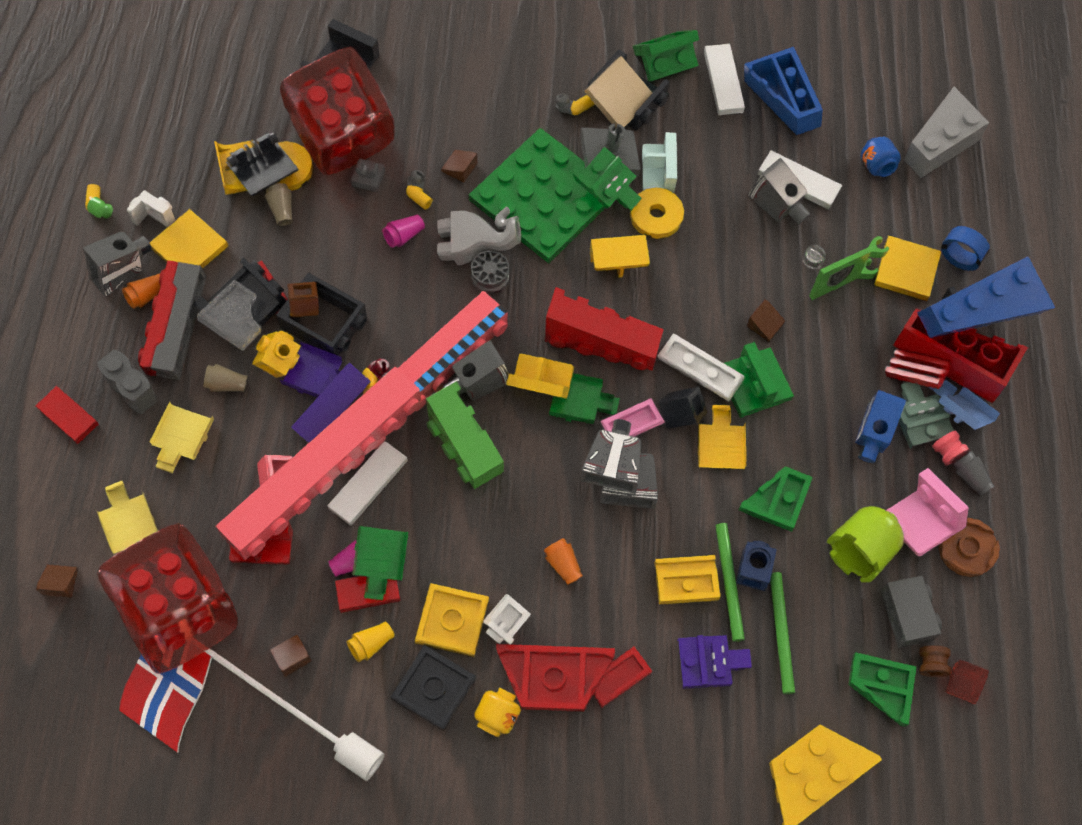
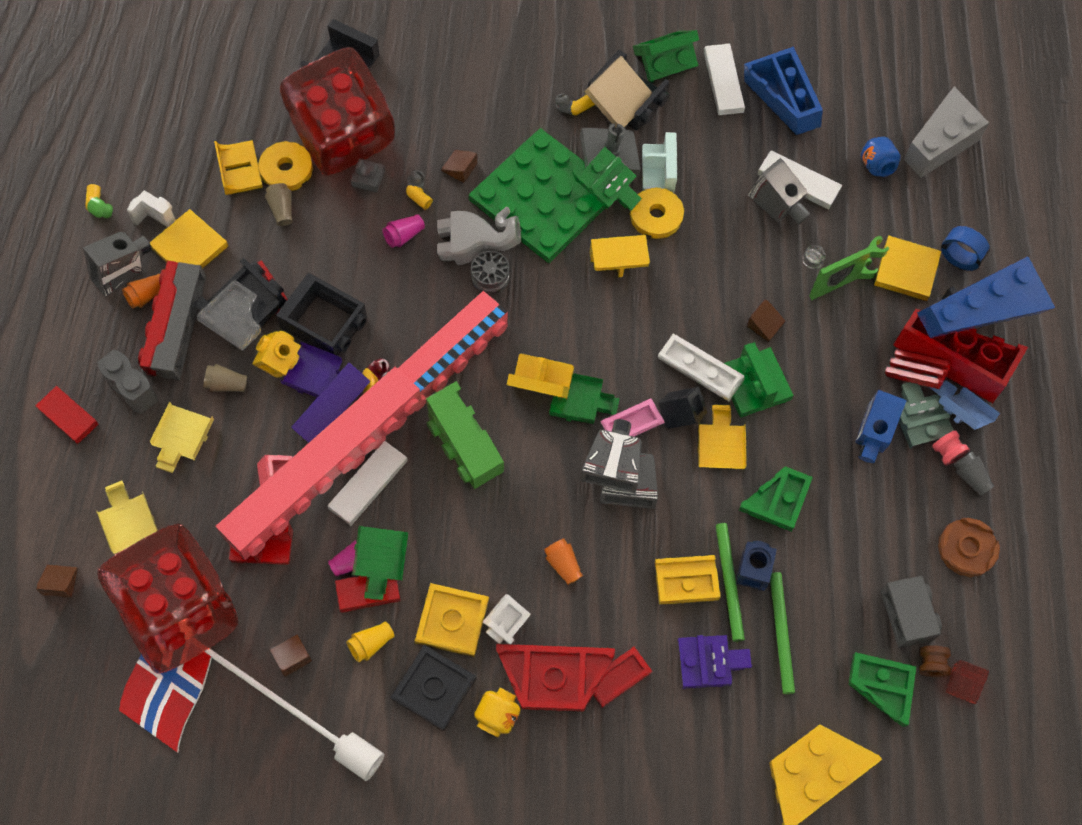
black hinge [226,132,299,196] -> none
reddish brown slope [287,282,319,317] -> none
dark grey torso [443,340,509,401] -> none
red wedge [545,287,664,371] -> none
lime cylinder [827,506,904,582] -> none
bright pink bracket [886,468,969,556] -> none

